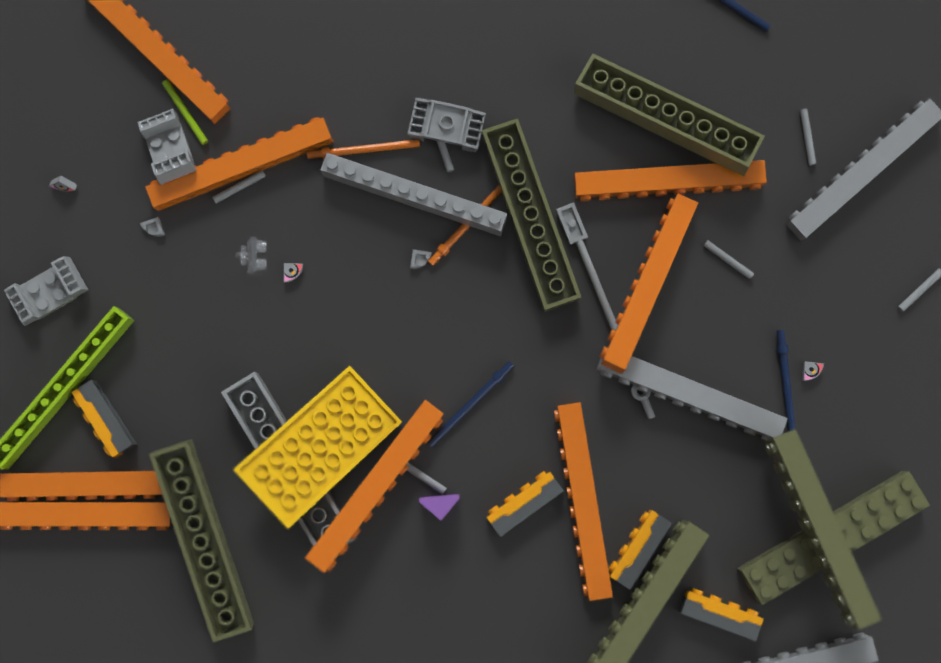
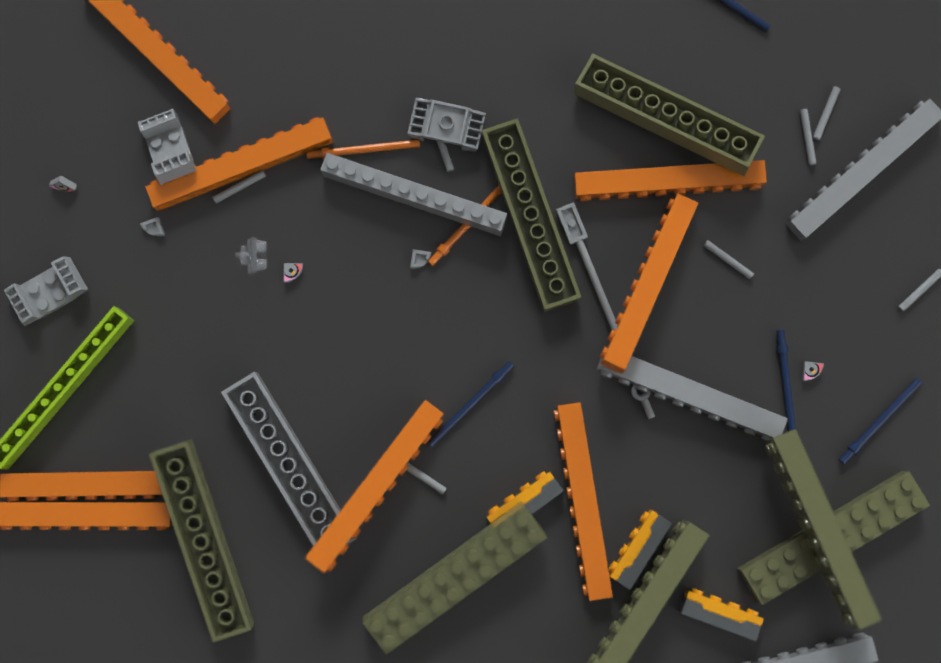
dark grey piece [71,380,137,458] -> none
lime bar [162,79,208,145] -> none
yellow plate [233,366,402,529] -> none
medium lavender slope [419,494,459,520] -> none
none -> olive brick [363,501,547,654]
none -> light grey piece [813,87,841,141]
none -> dark blue bar [838,378,922,465]

